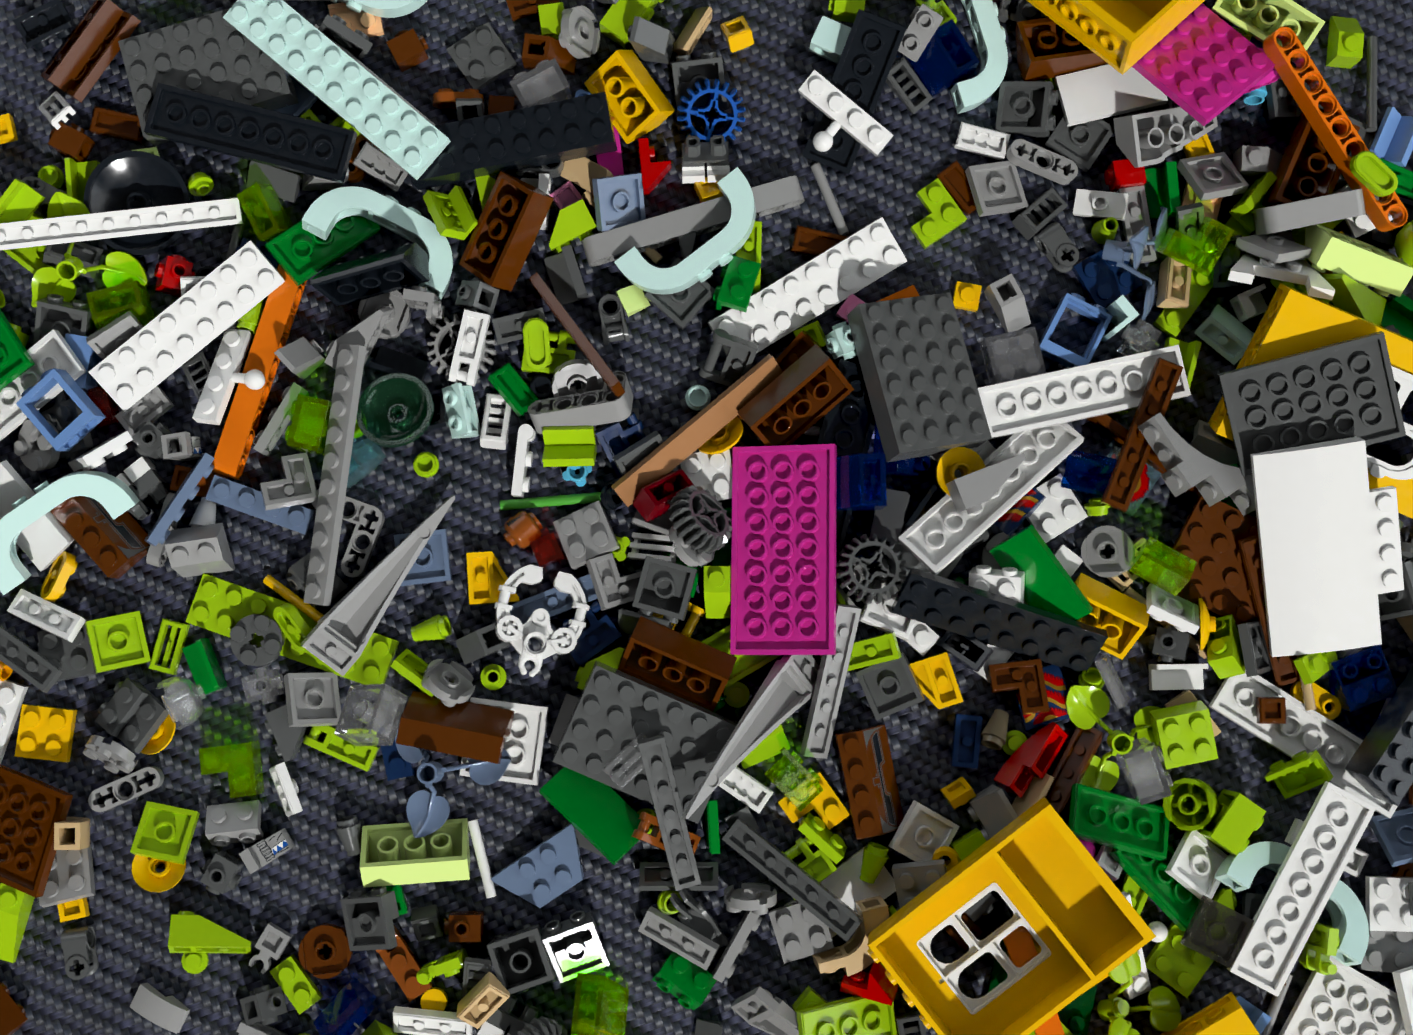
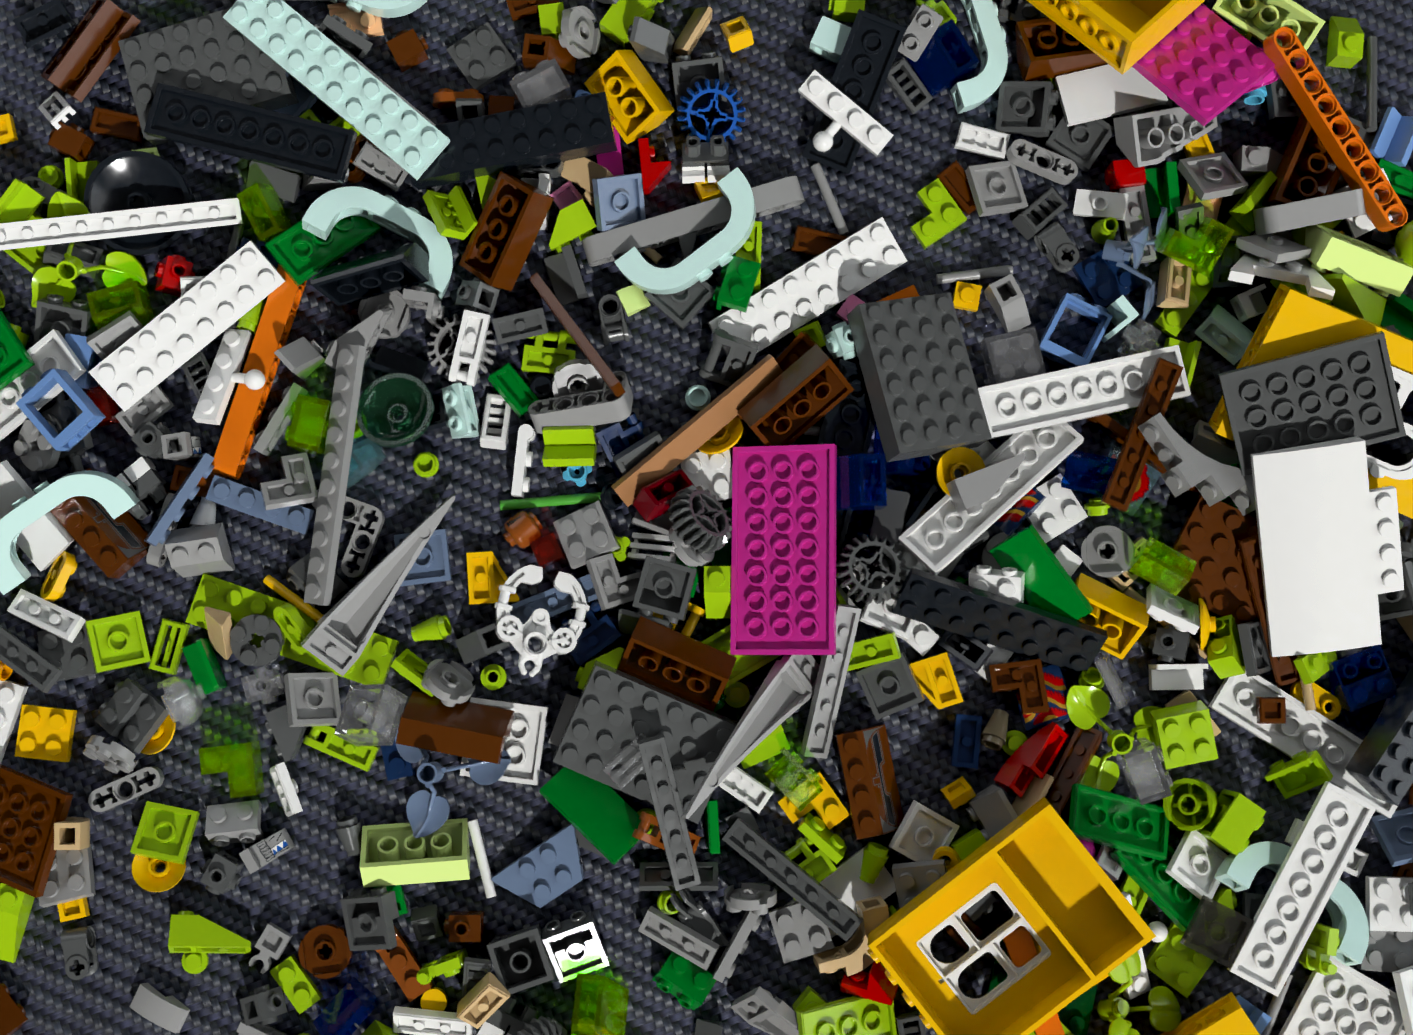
white plate [69,431,133,472] -> none
lime plate [188,172,214,196] -> none
lime tile [523,317,551,370] -> none
lime tile [1350,151,1398,197] -> none
none -> tan slope [204,607,233,660]
none -> light grey bar [936,265,1013,284]

